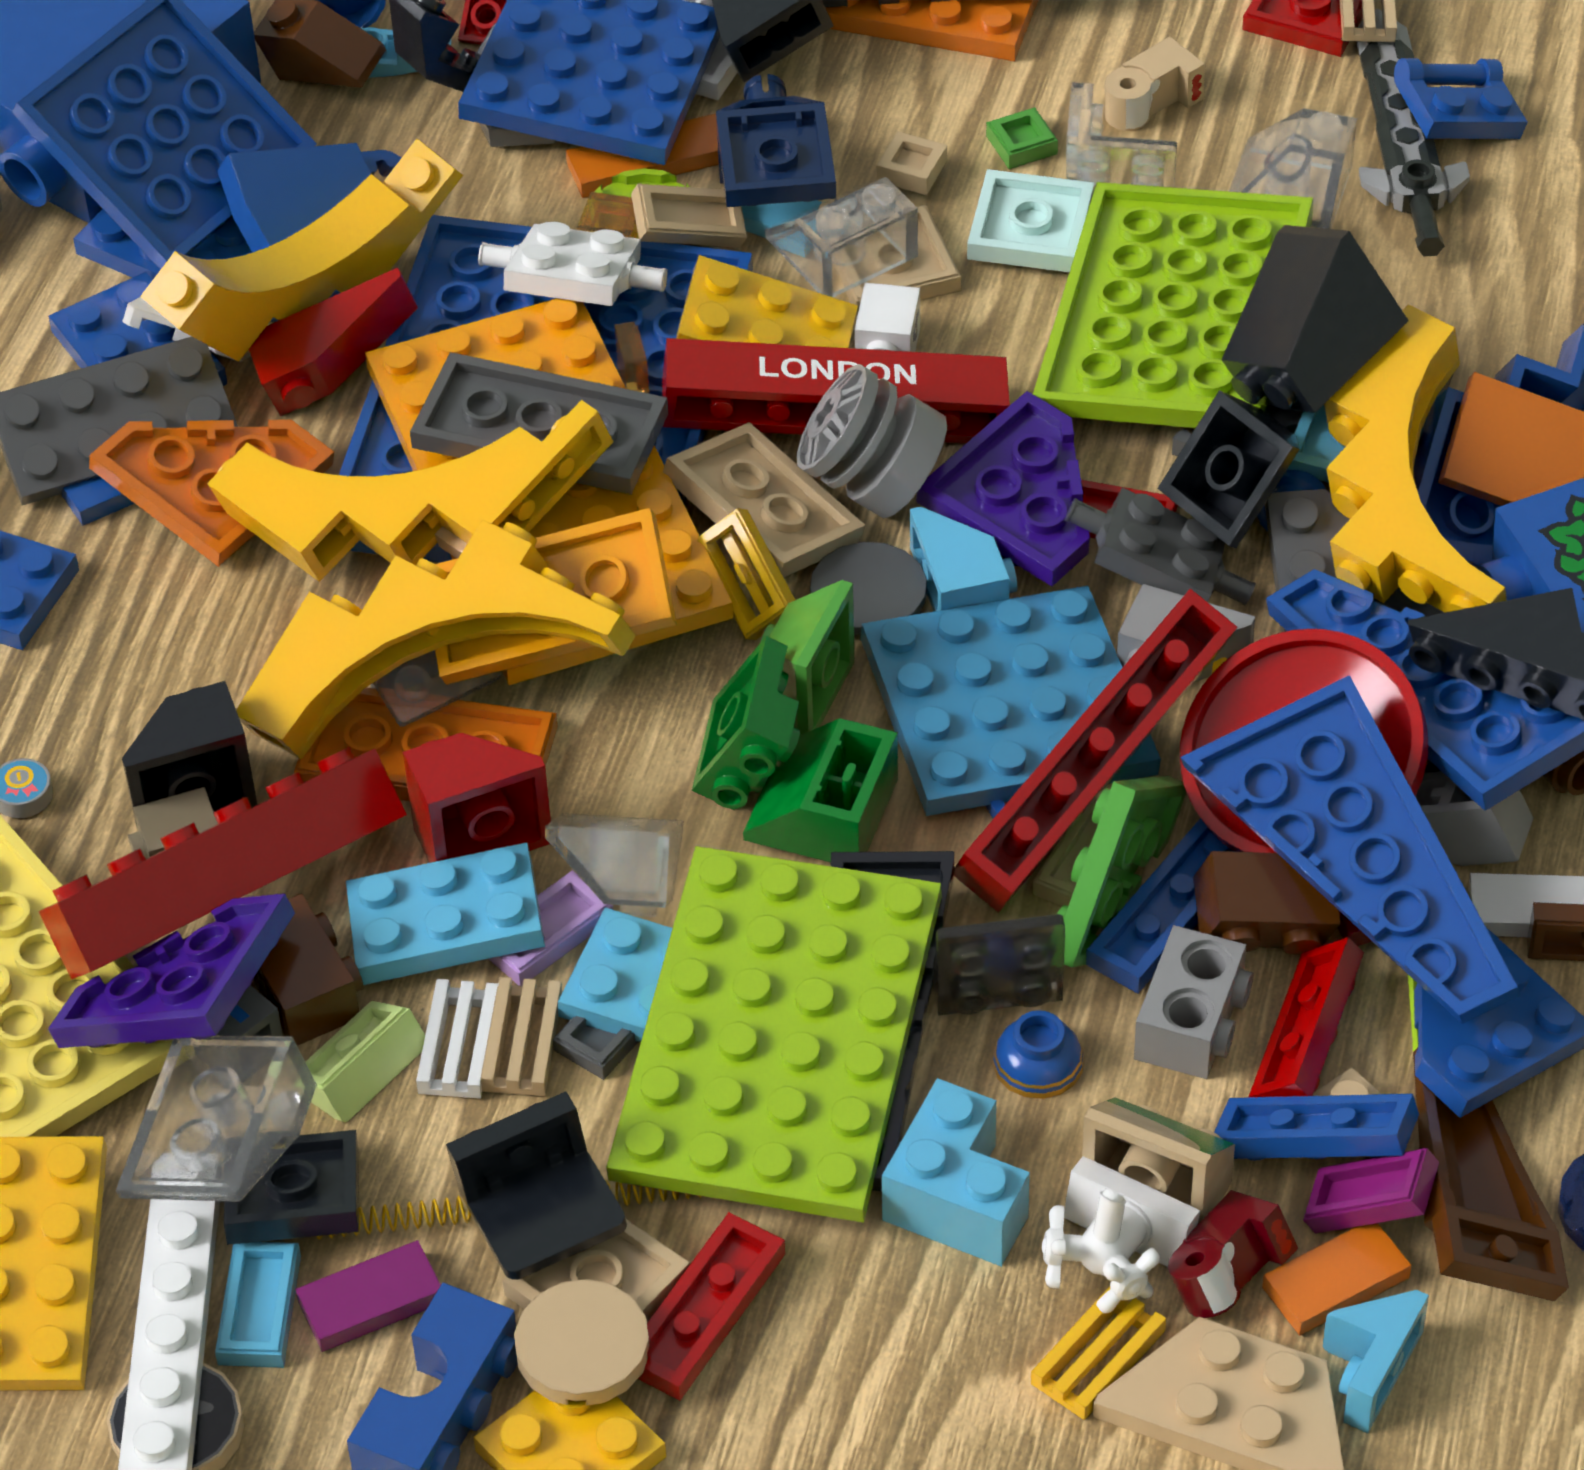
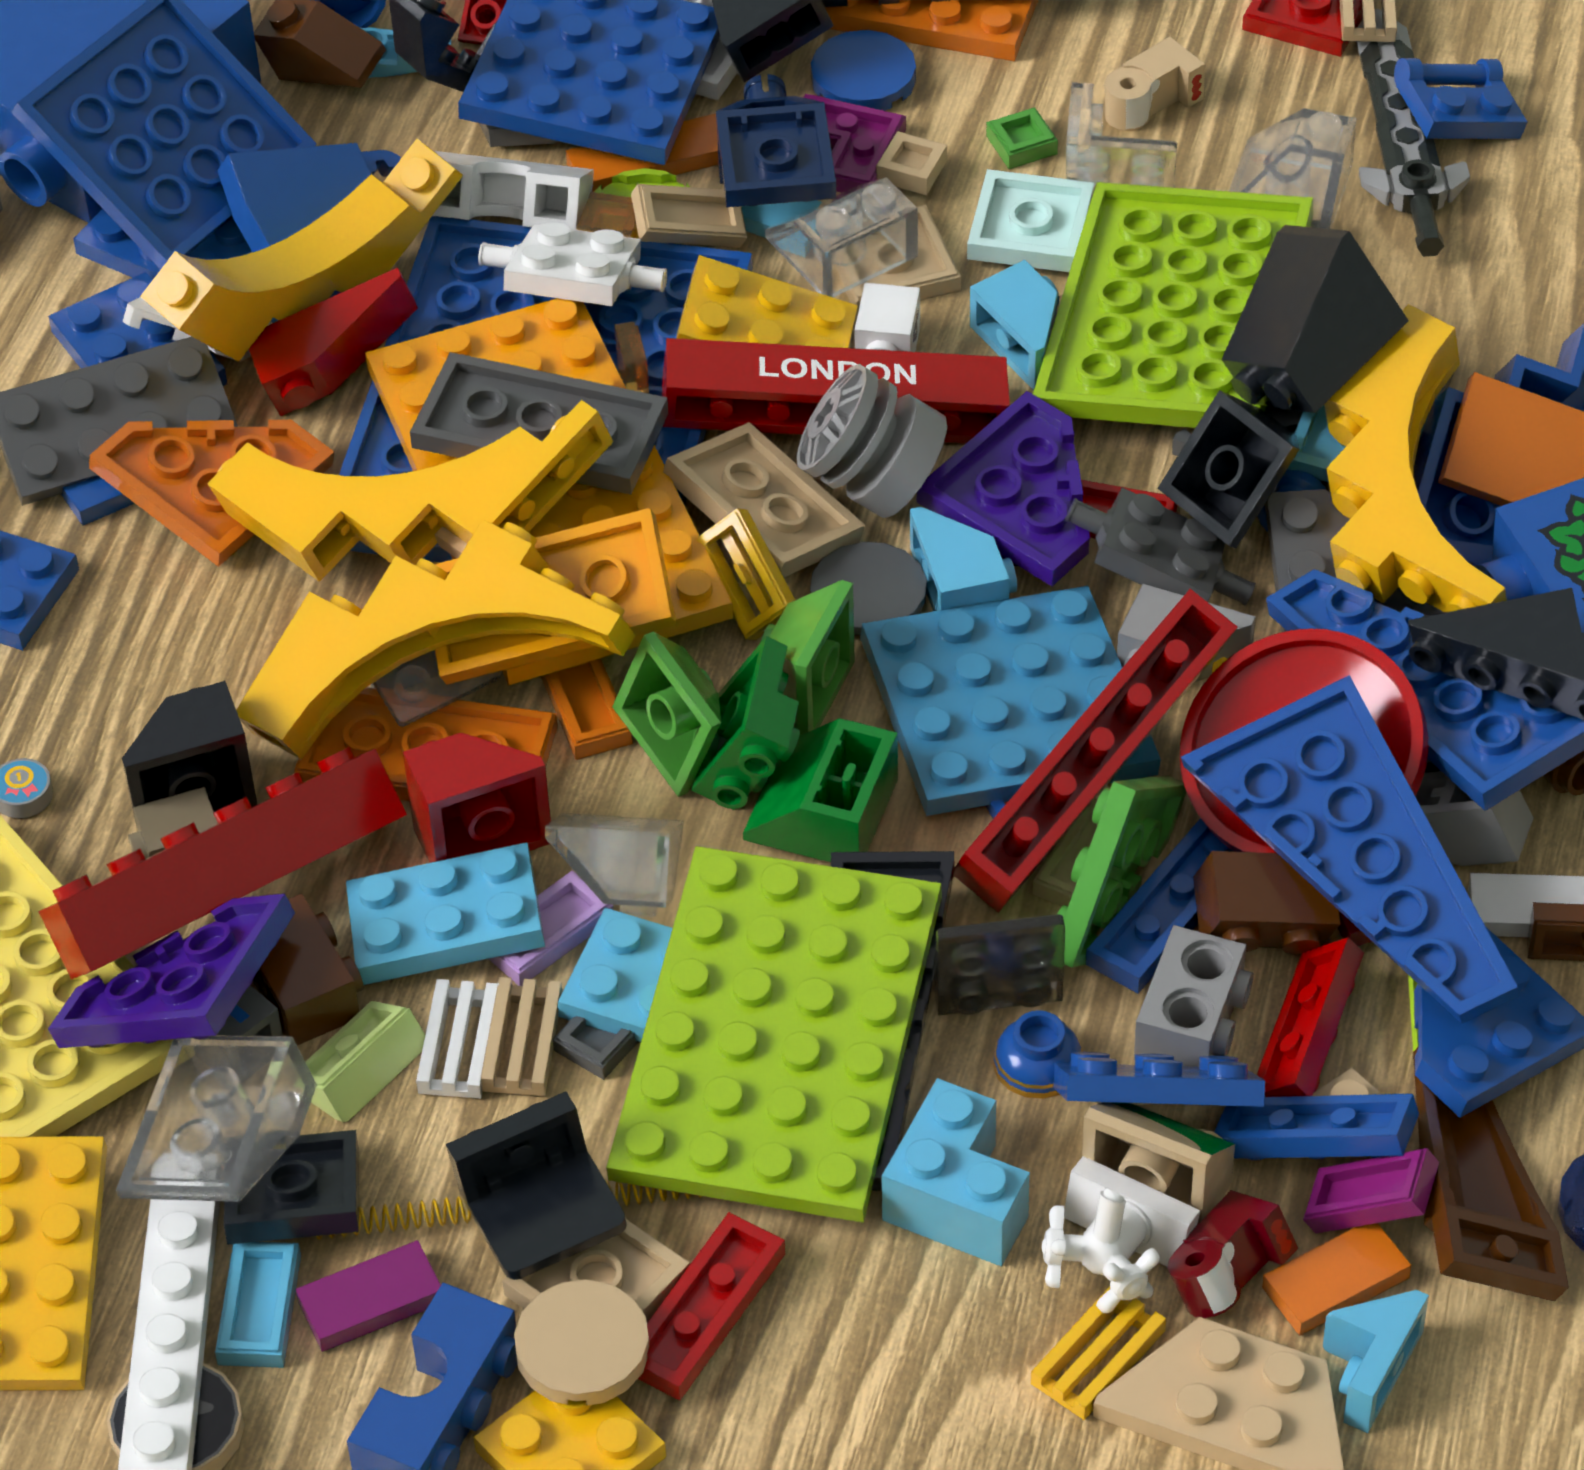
none -> white arch [432,151,594,230]
none -> orange tile [541,658,633,760]
none -> bright green slope [612,631,721,797]
none -> magenta tile [803,93,906,199]
none -> blue tile [811,30,916,111]
none -> medium azure slope [970,260,1059,390]
none -> blue plate [1053,1052,1265,1107]

